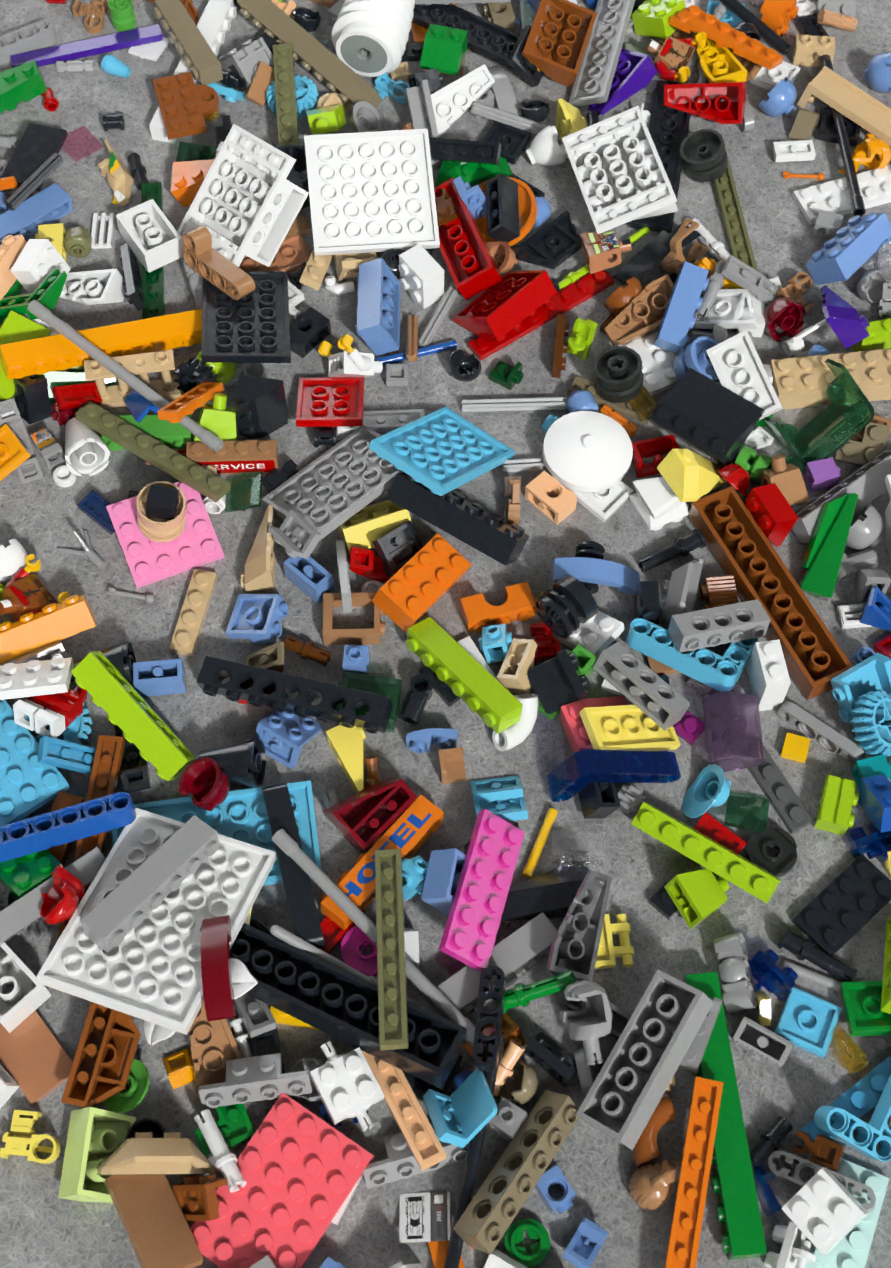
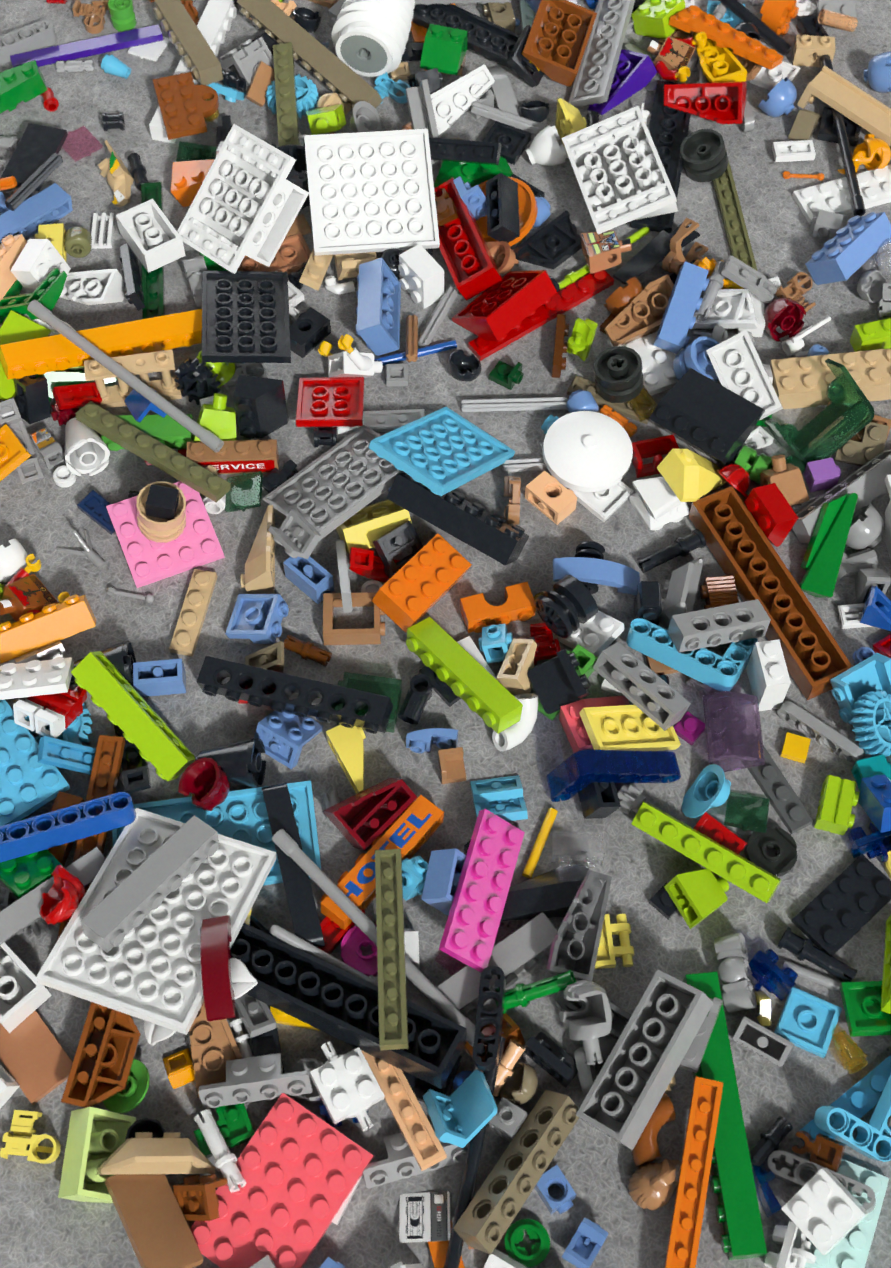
orange plate [157,381,224,423] -> none
medium nougat beam [183,225,255,300] -> none
medium blue brick [342,645,370,680] -> none
dark orange arm [364,756,382,789] -> none
white pin [688,219,730,262] -> none
dark purple wedge [822,286,870,349] -> none

